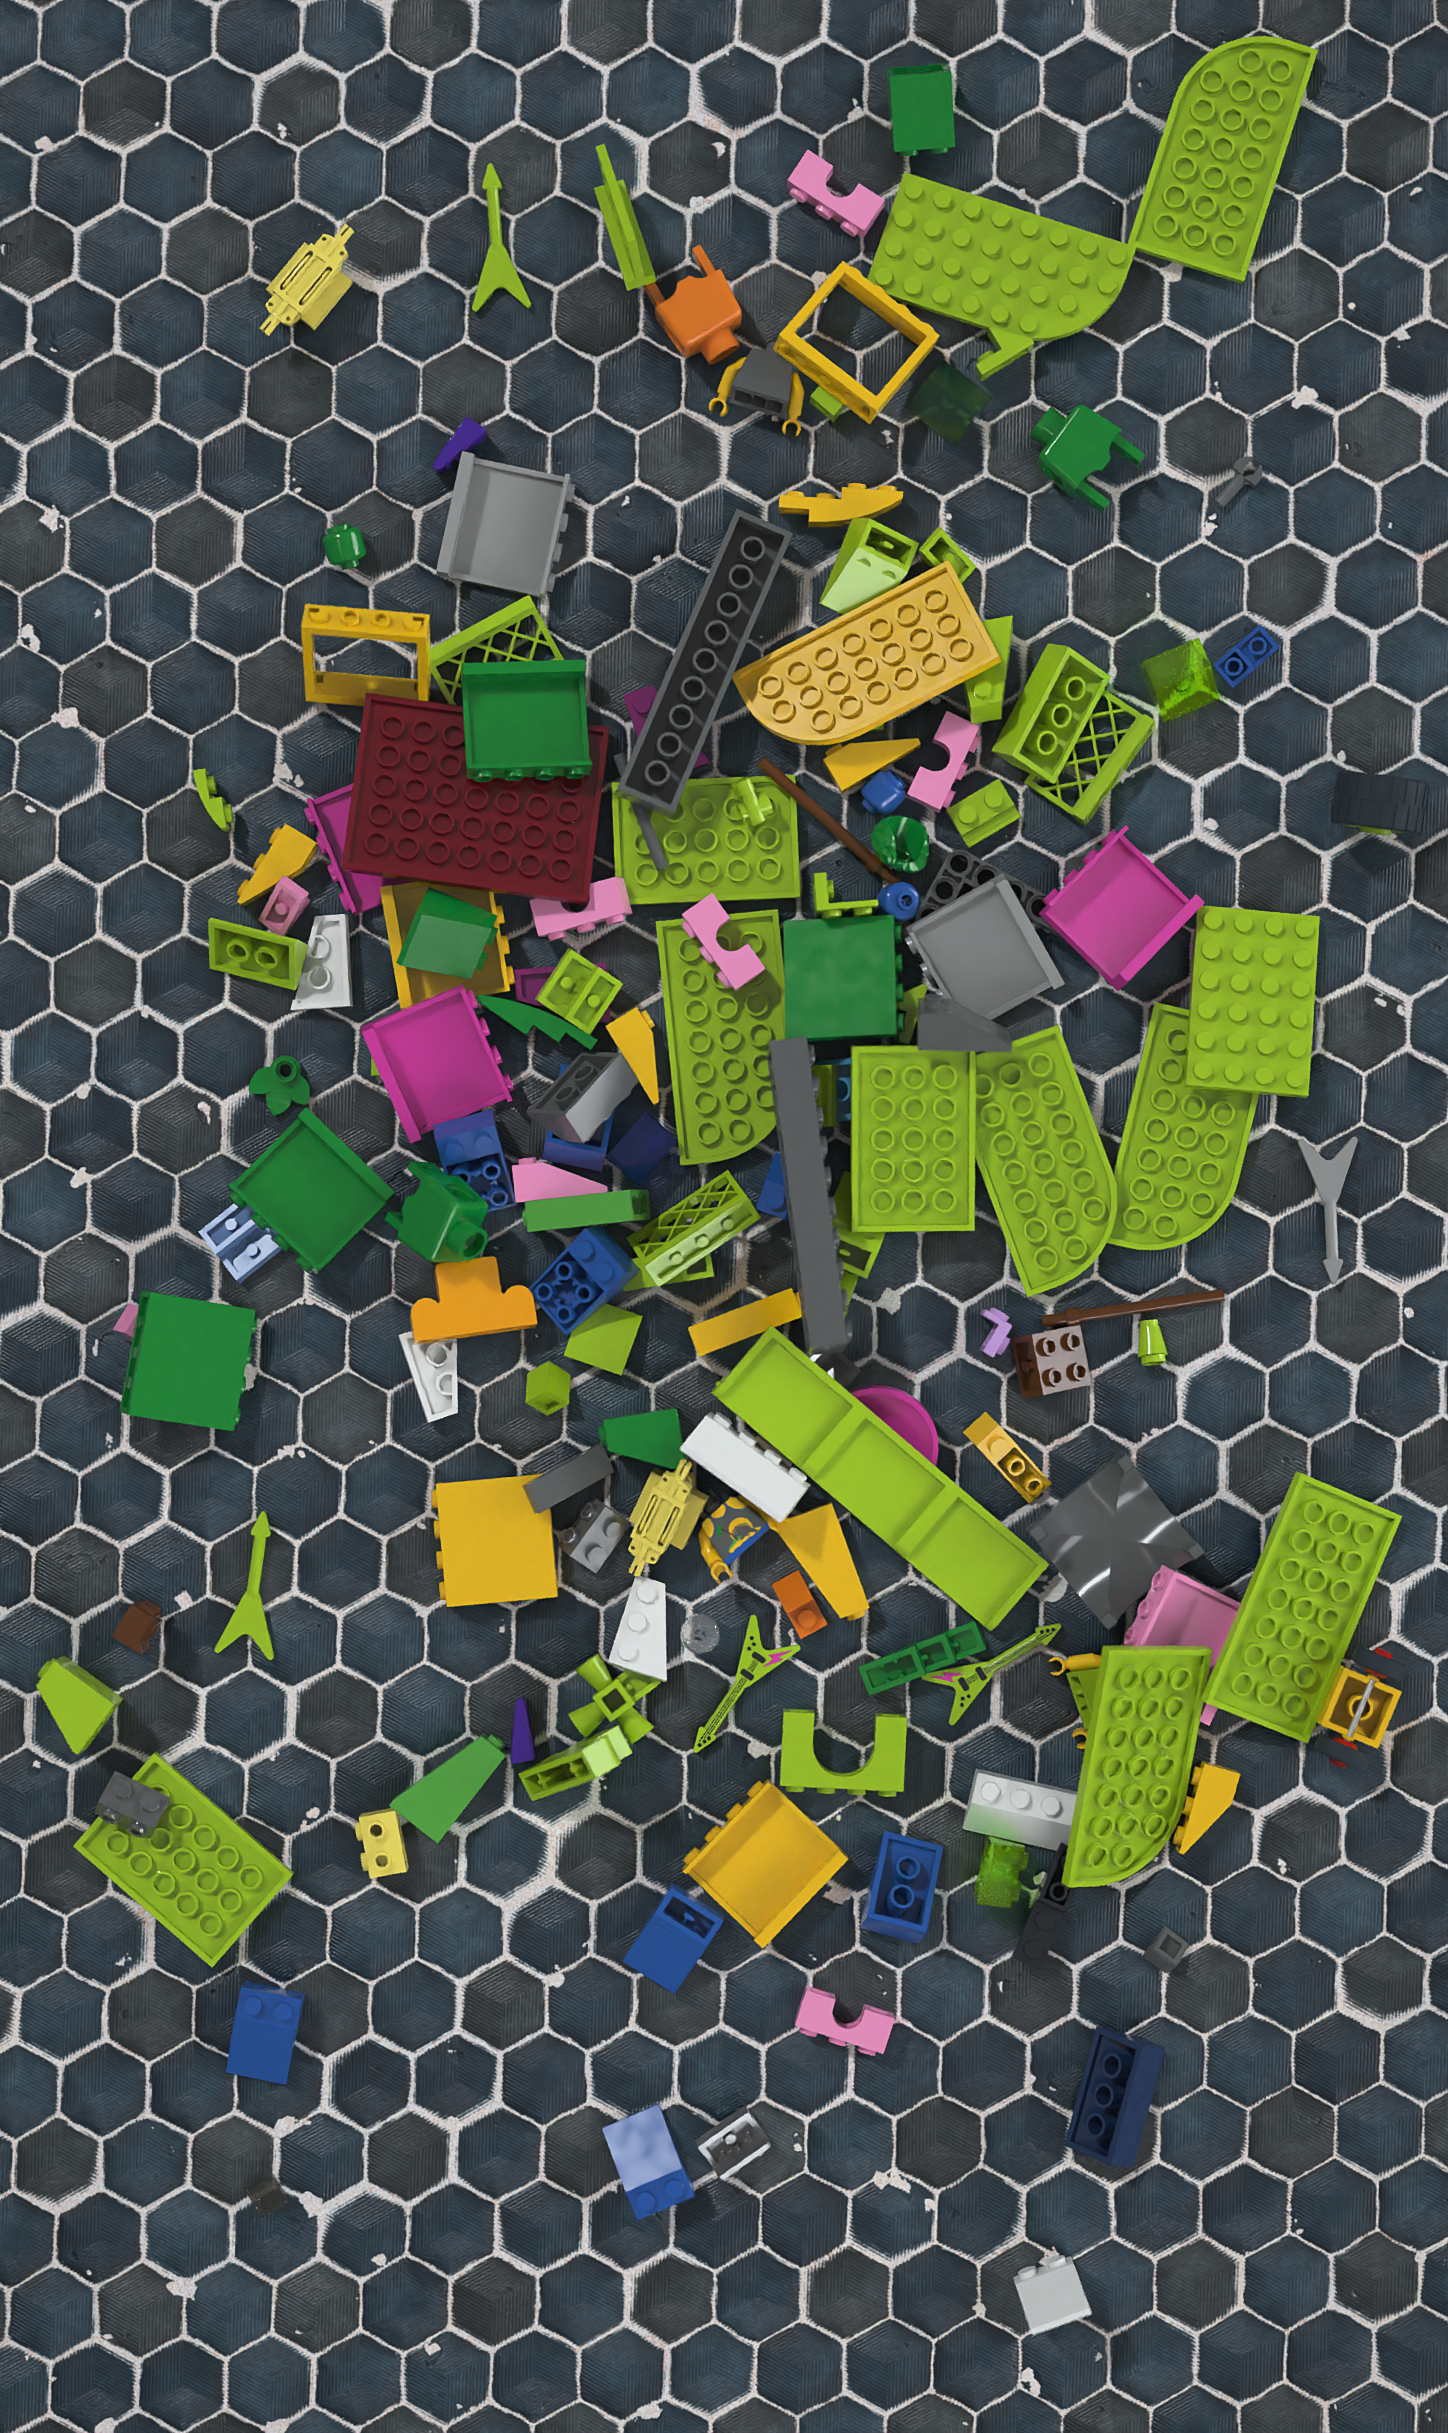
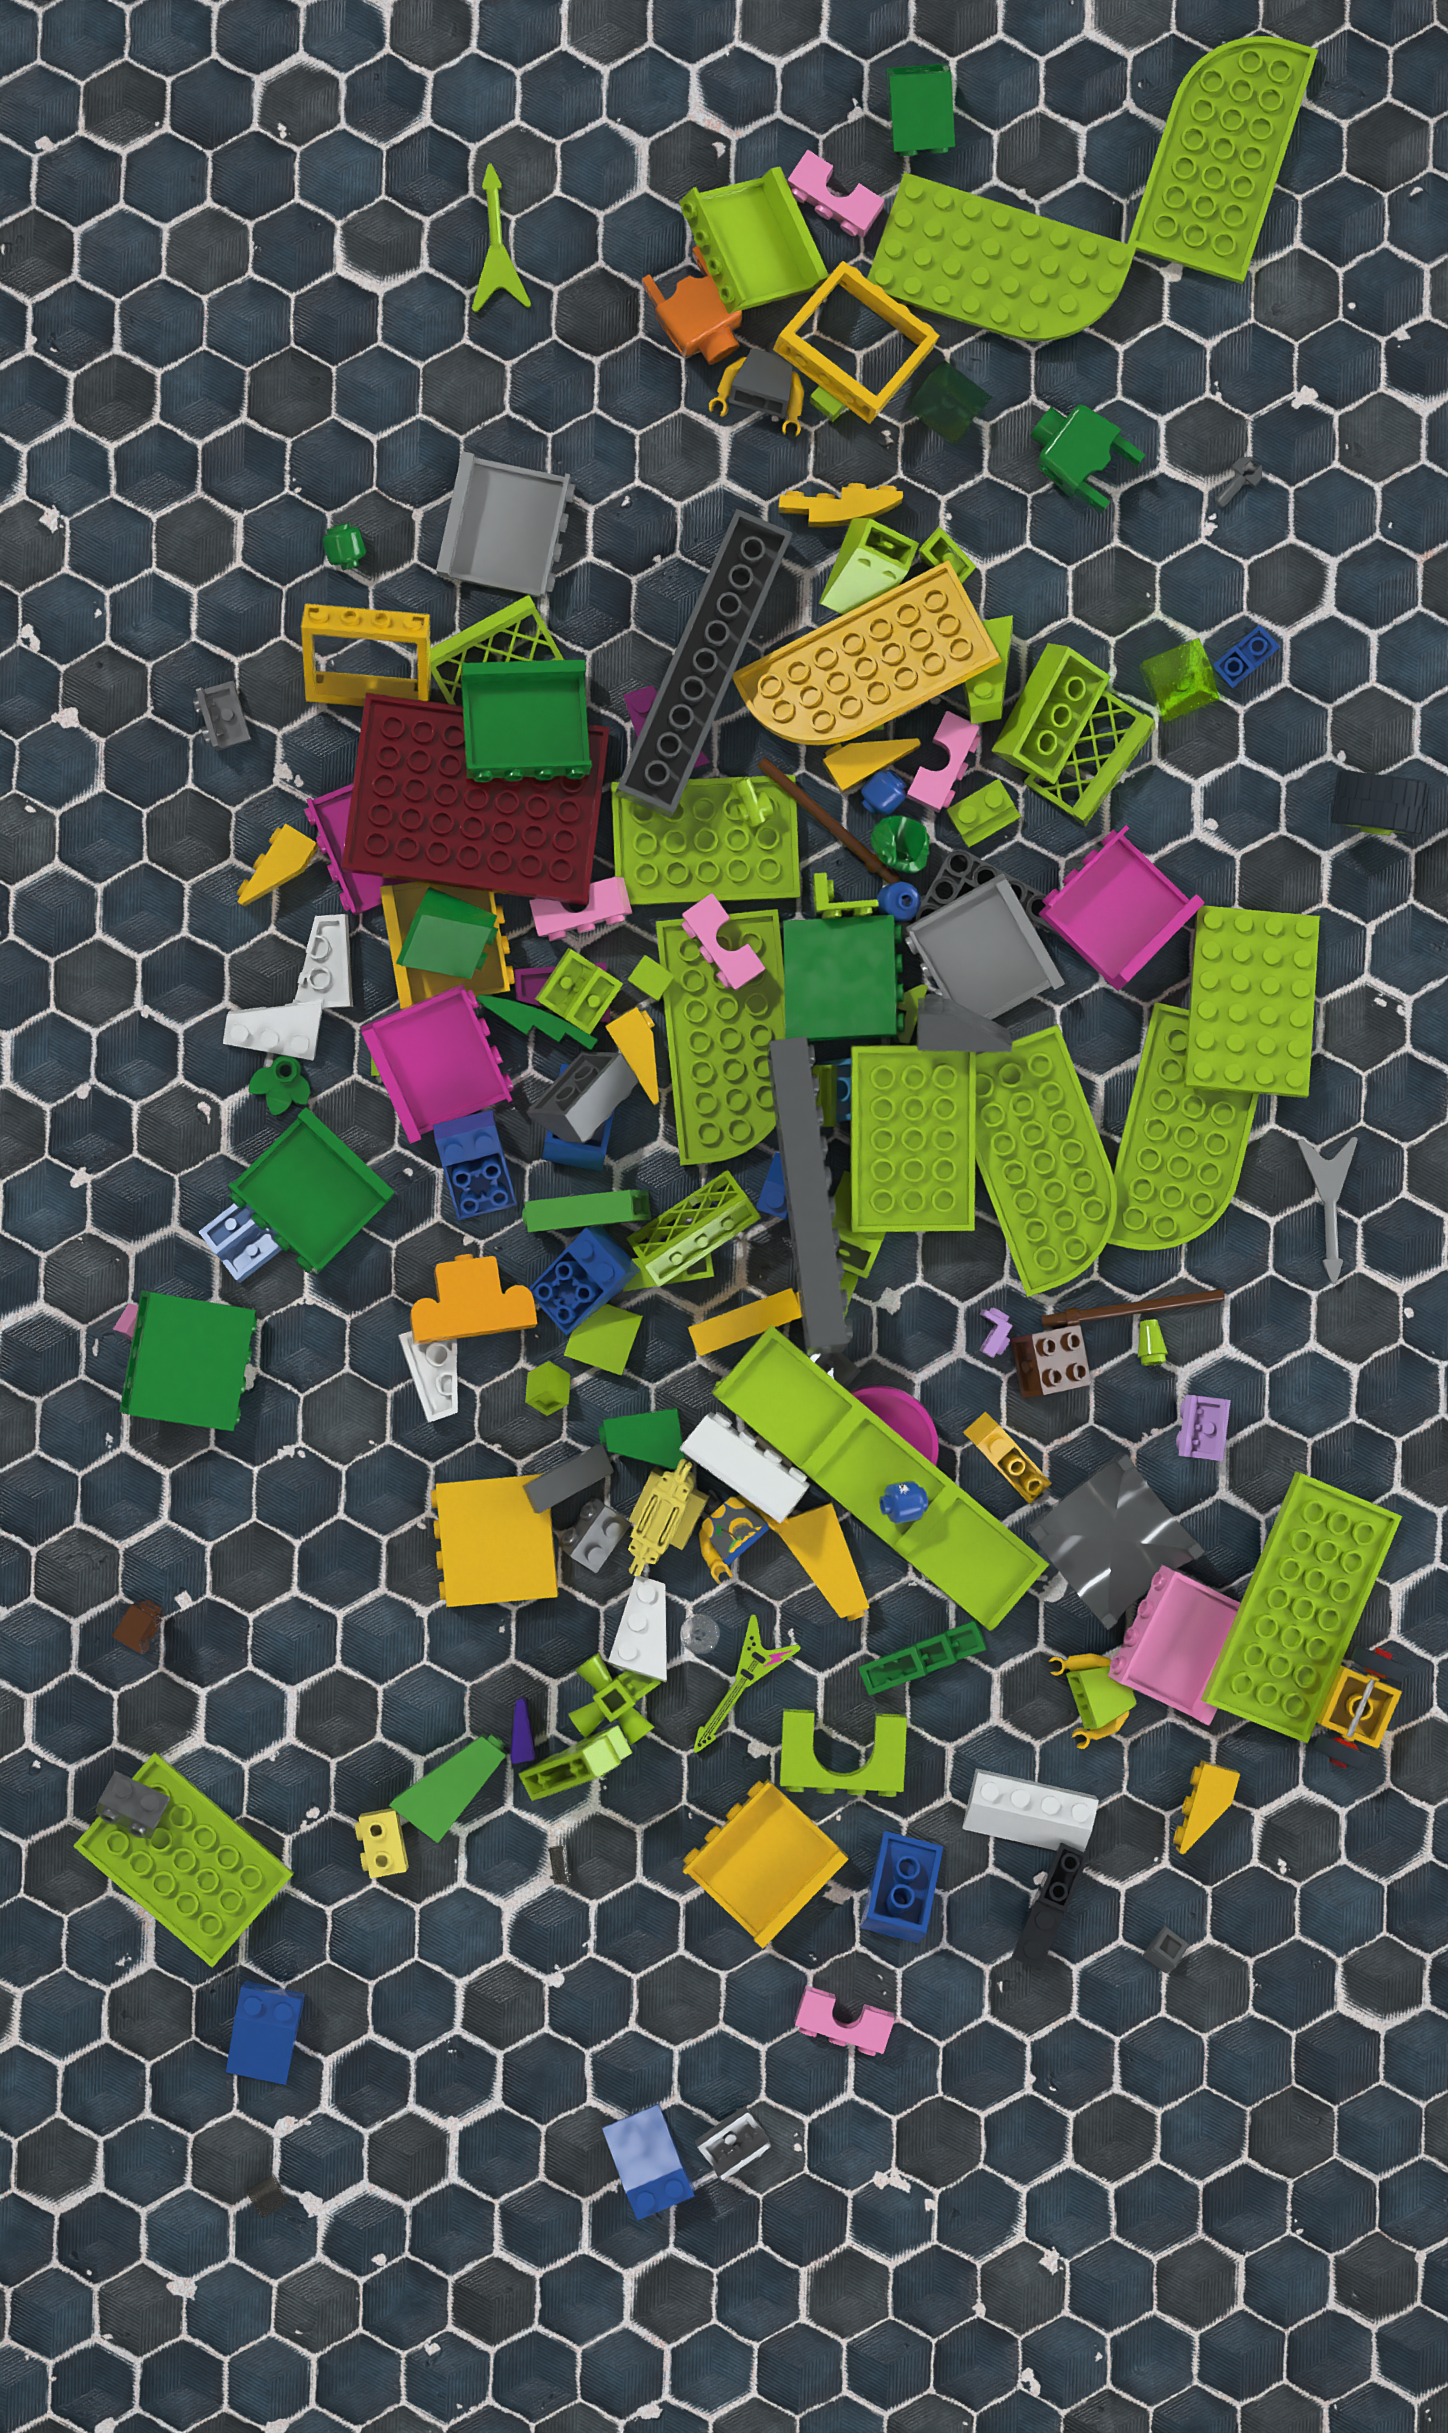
lime slope [36,1655,123,1755] -> none
lime slope [193,768,234,832] -> none
lime slope [208,917,309,990] -> none
lime piece [214,1511,274,1660] -> none
bright pink slope [258,875,310,936] -> none
light yellow piece [259,223,354,336] -> none
green piece [385,1161,488,1263] -> none
dark purple slope [432,416,488,476] -> none
bright pink slope [512,1157,608,1203] -> none
lime fence [594,144,656,291] -> none
clear blue piece [605,1110,678,1185] -> none
dark grey bar [613,753,668,871] -> none
blue slope [622,1883,724,1994] -> none
orange slope [771,1570,828,1639] -> none
lime piece [921,1623,1061,1725] -> none
clear neon green slope [973,1835,1029,1908] -> none
lime slope [974,328,1034,382] -> none
white slope [1013,2255,1092,2335] -> none
lime plate [1062,1646,1213,1887] -> none
dark blue slope [1064,2026,1165,2167] -> none
none -> flat silver bracket [193,681,252,751]
none -> white wing [223,999,324,1060]
none -> clear smoke pin [548,1844,574,1885]
none -> lime panel [627,955,674,1002]
none -> lime panel [679,166,829,314]
none -> blue head [879,1481,928,1524]
none -> lavender bracket [1176,1395,1231,1461]

